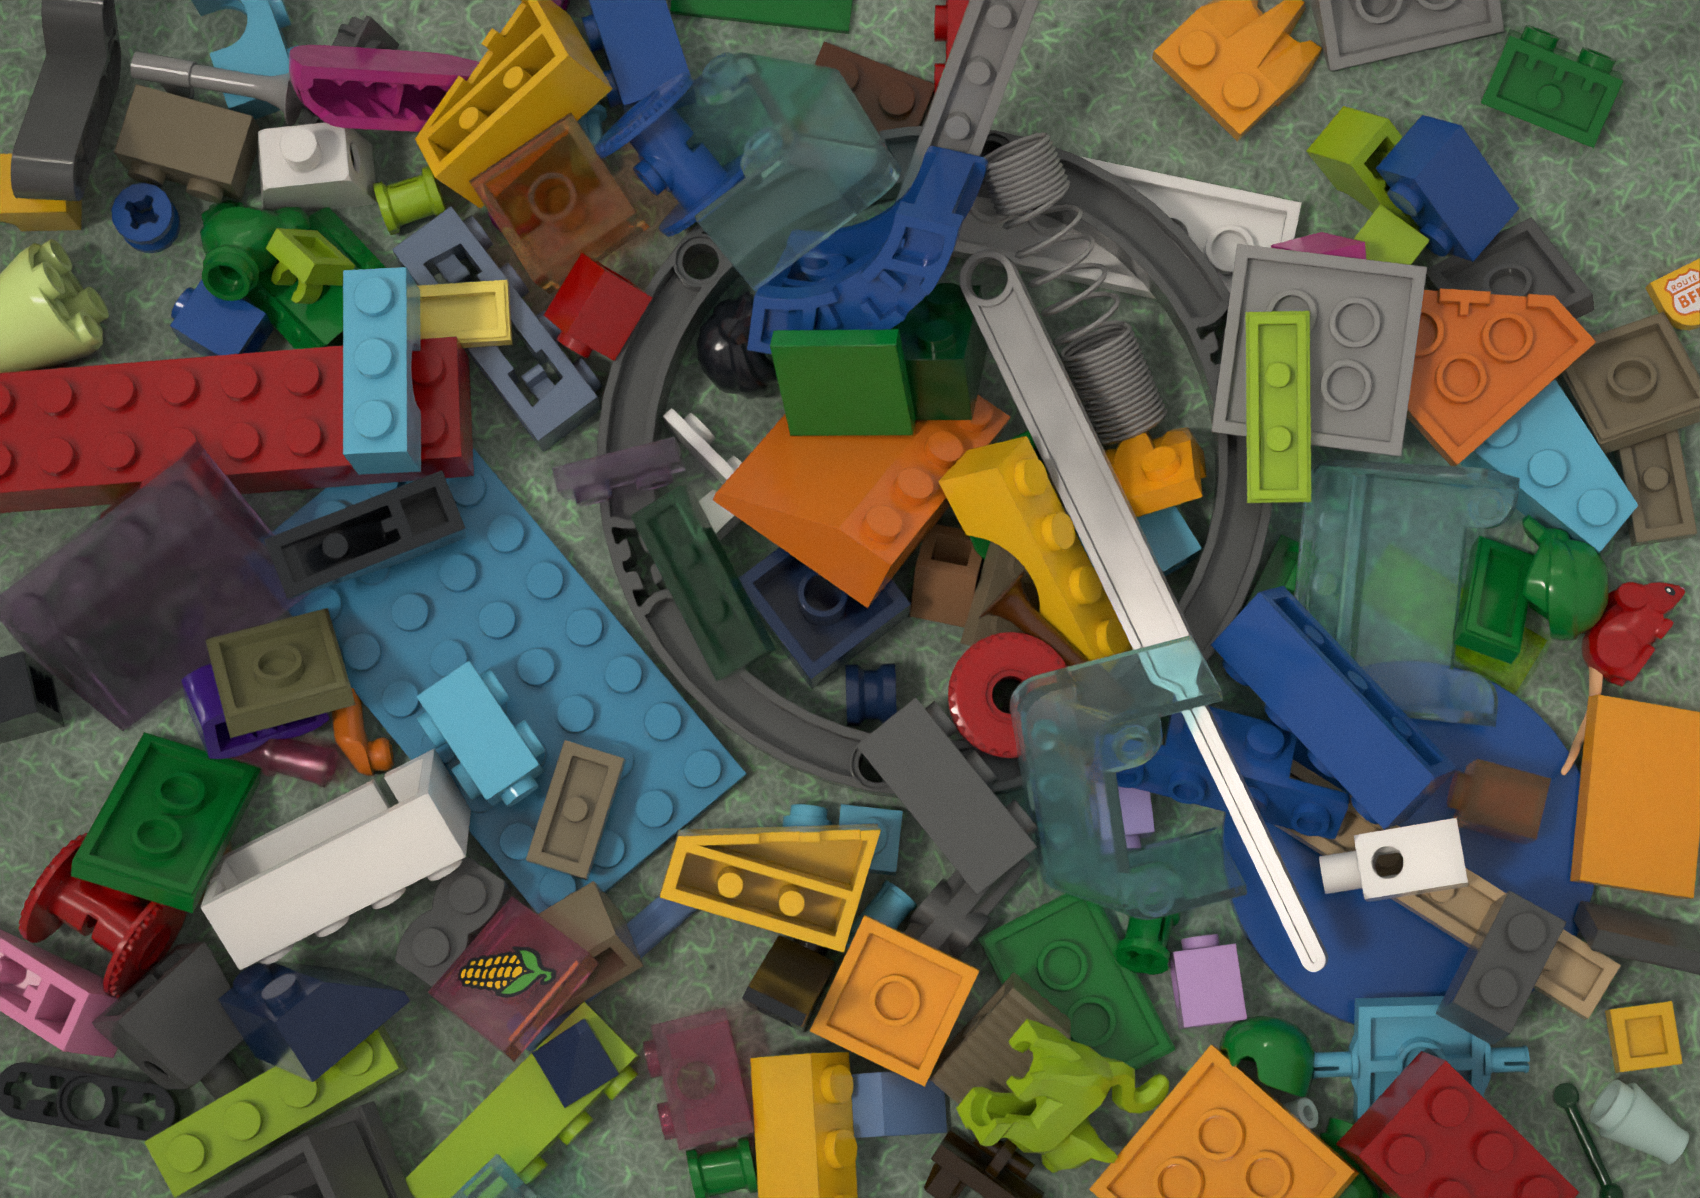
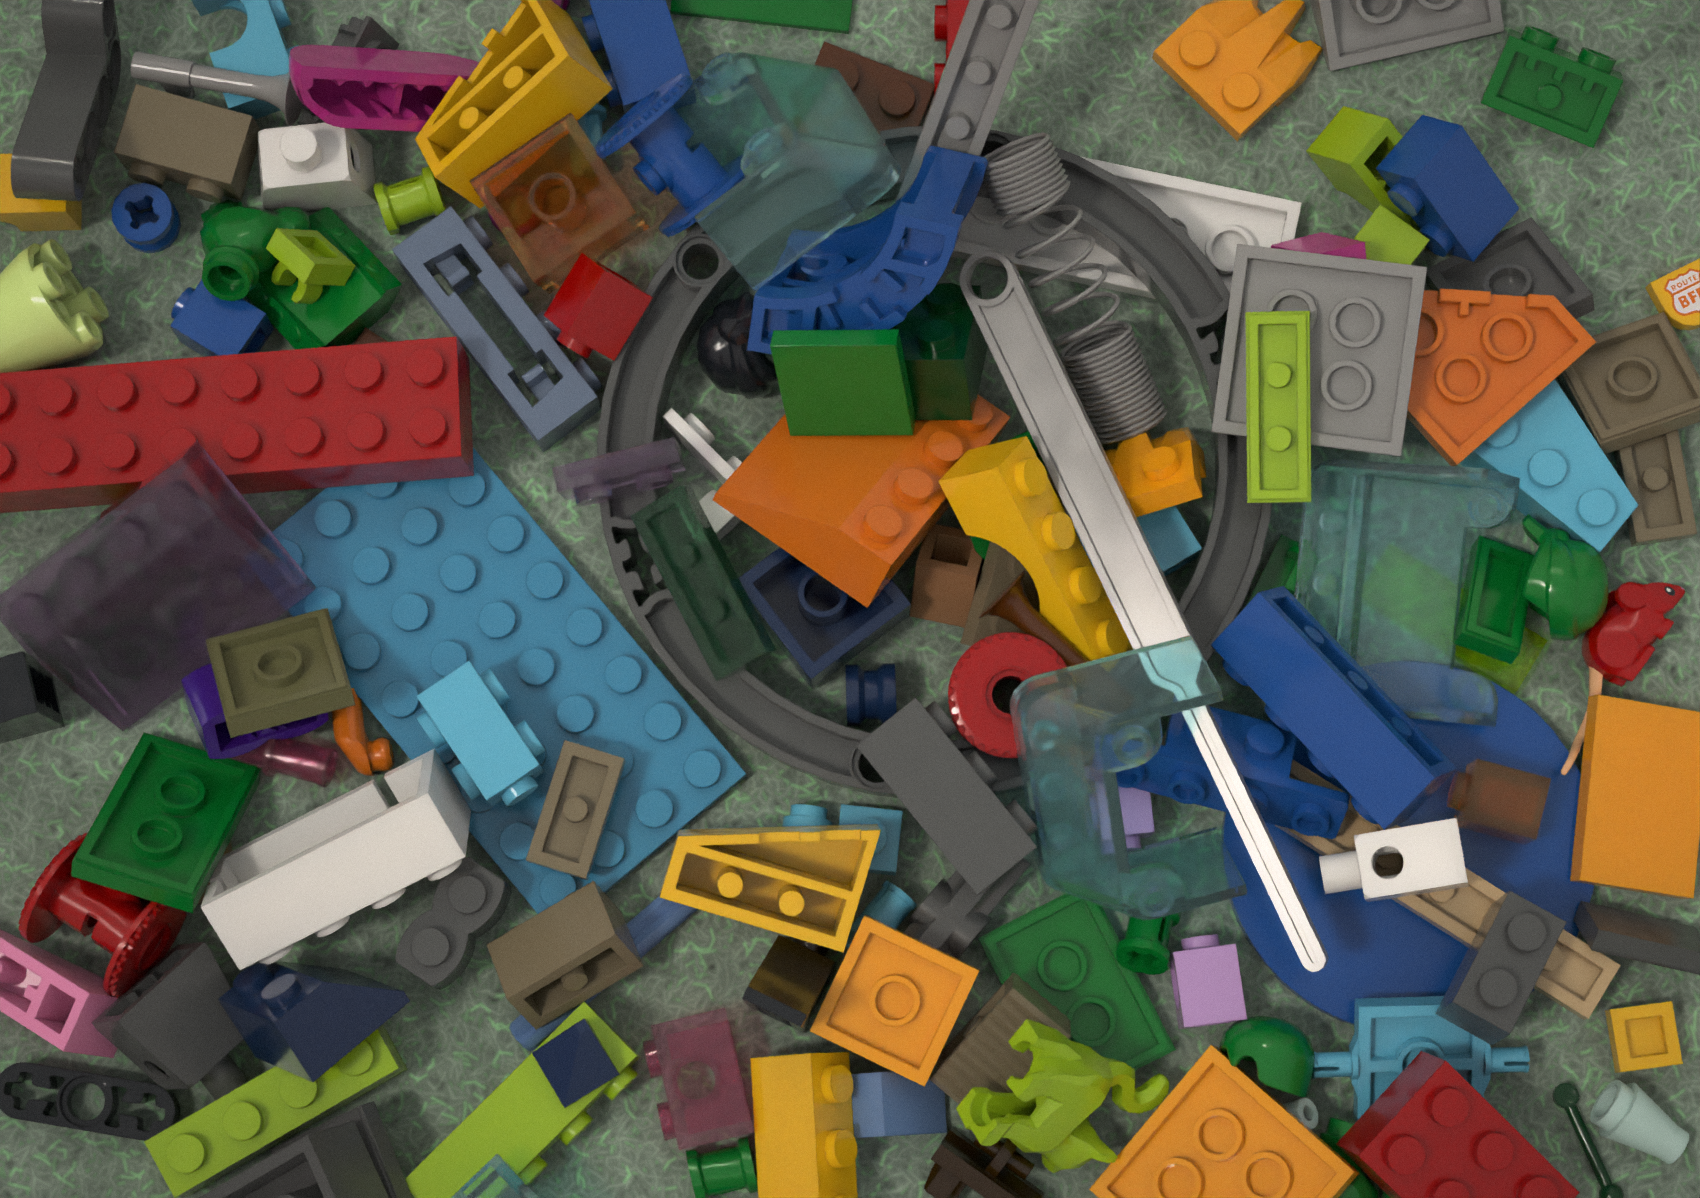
black slope [264,470,466,600] -> none
medium azure arch [343,267,421,475] -> none
light yellow tile [418,280,513,348] -> none
clear pink tile [428,897,599,1062] -> none

